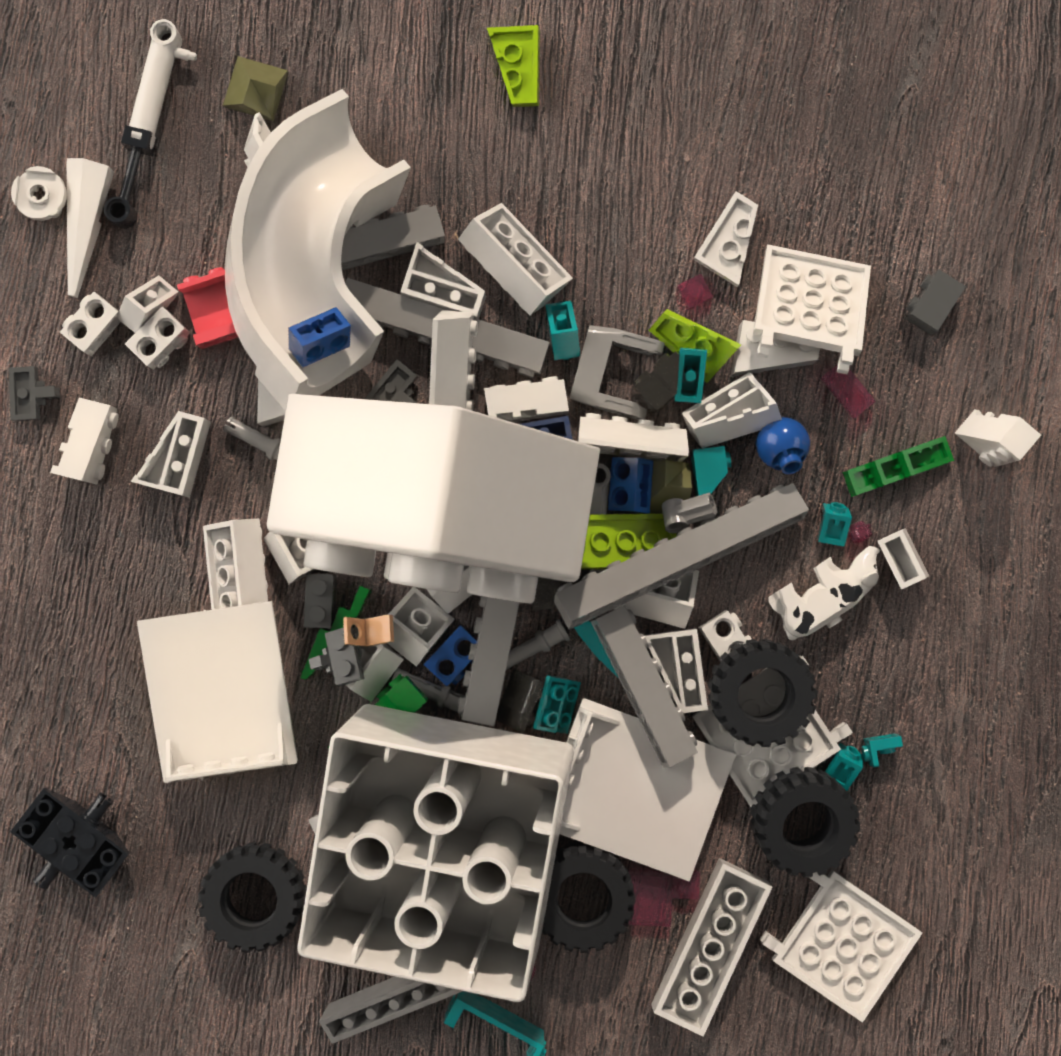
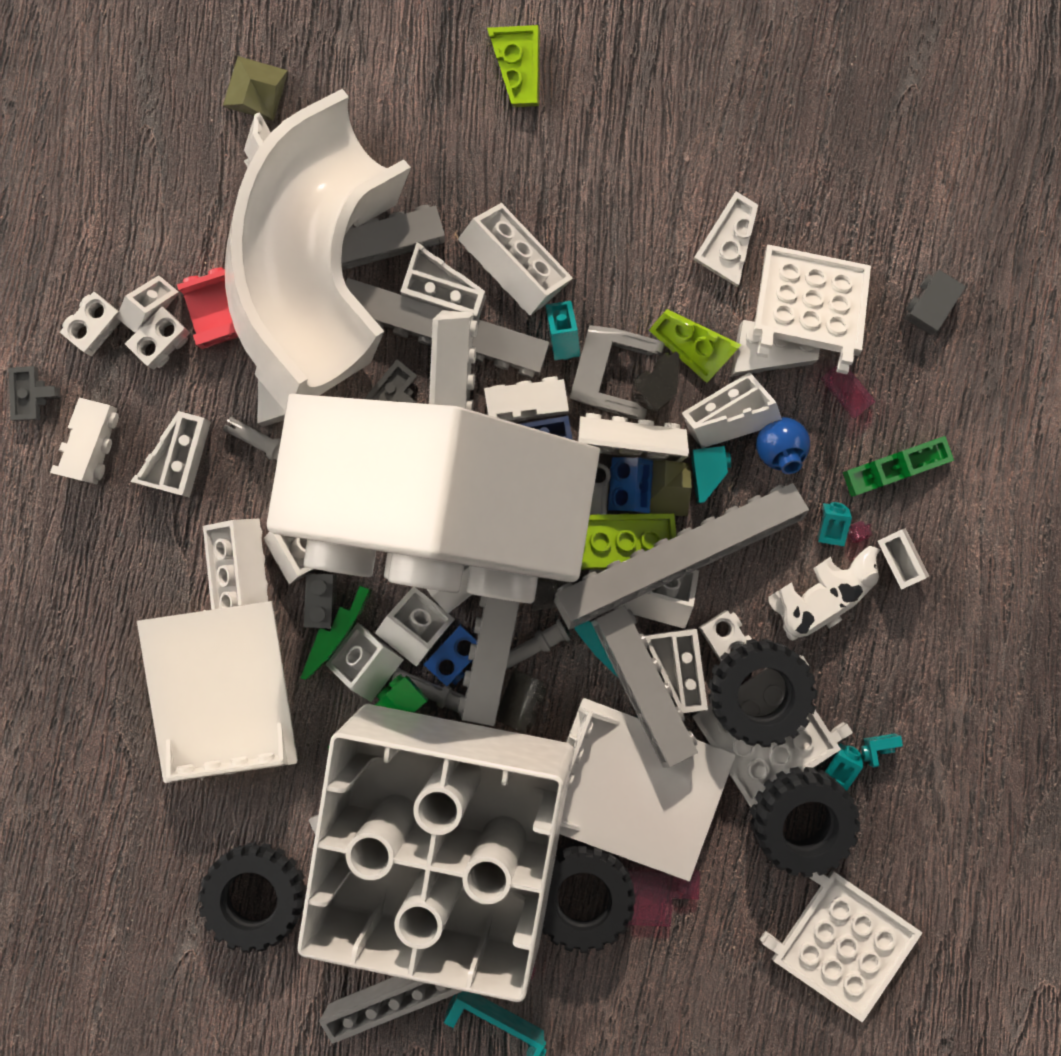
black slope [10,788,130,898] -> none
white plate [11,166,67,221] -> none
white wedge [66,158,114,298] -> none
white piece [104,19,197,229] -> none
blue brick [288,307,351,367] -> none
dark grey hinge [309,627,364,686] -> none
light nougat bracket [343,614,394,647] -> none
teal slope [533,675,581,734] -> none
white brick [651,858,772,1037] -> none
light grey piece [661,492,717,533] -> none
teal slope [673,348,707,403] -> none
clear pink plate [677,274,713,310] -> none
white wedge [955,409,1041,467] -> none

